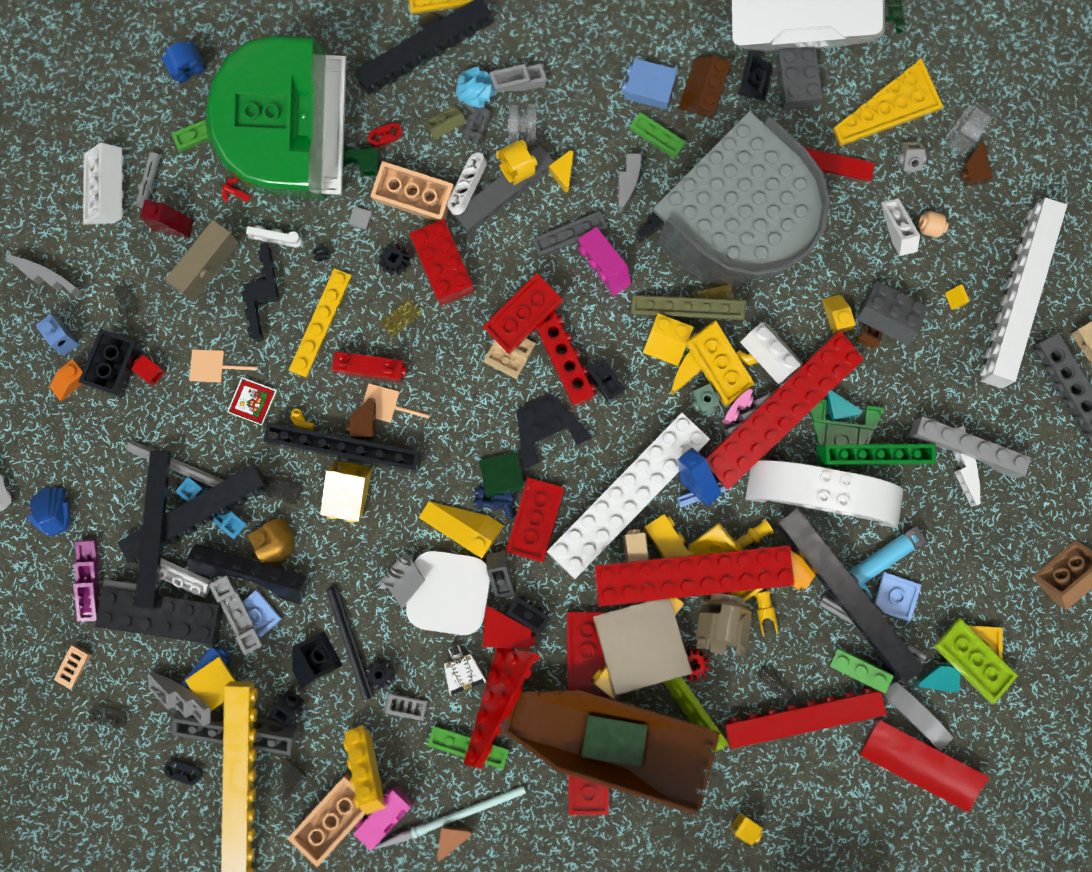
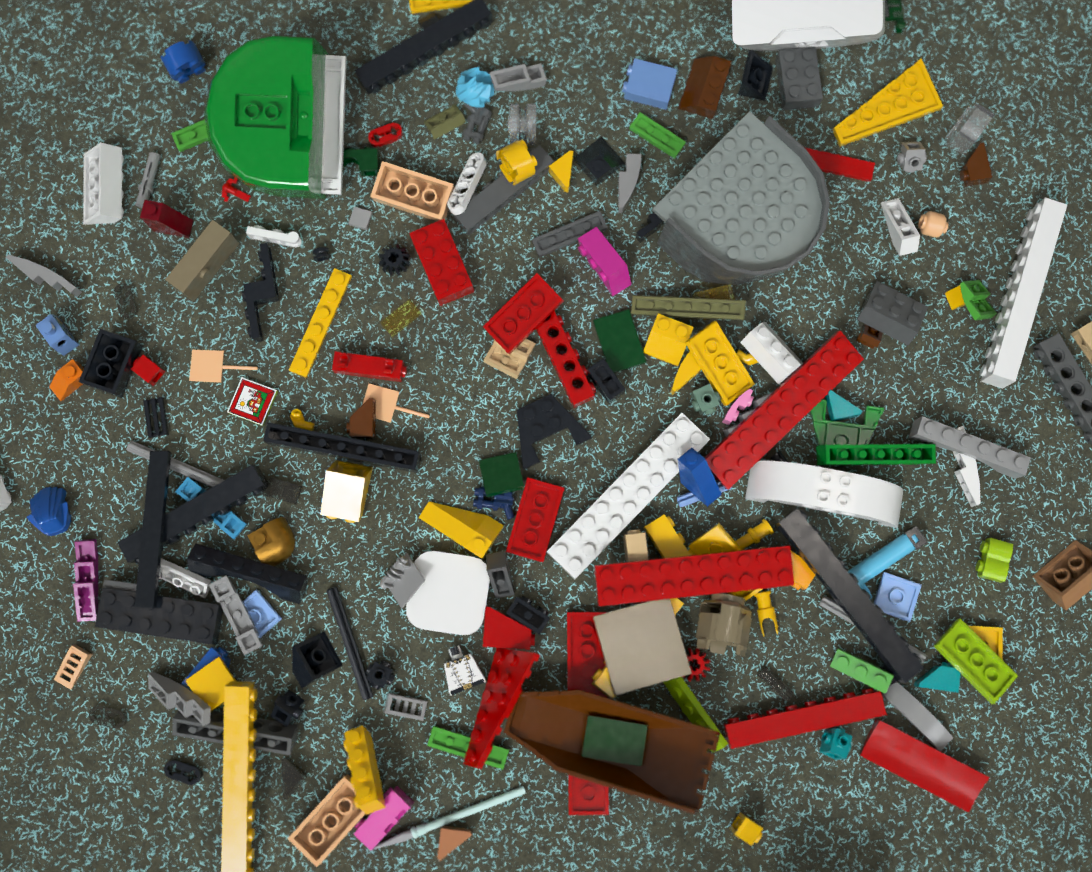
yellow slope [822,294,856,334] -> none
none -> black tile [143,397,169,438]
none -> black slope [573,136,625,186]
none -> dark green tile [593,309,646,373]
none -> teal brick [819,727,853,760]
none -> bright green slope [960,280,997,320]
none -> lime brick [976,538,1013,583]

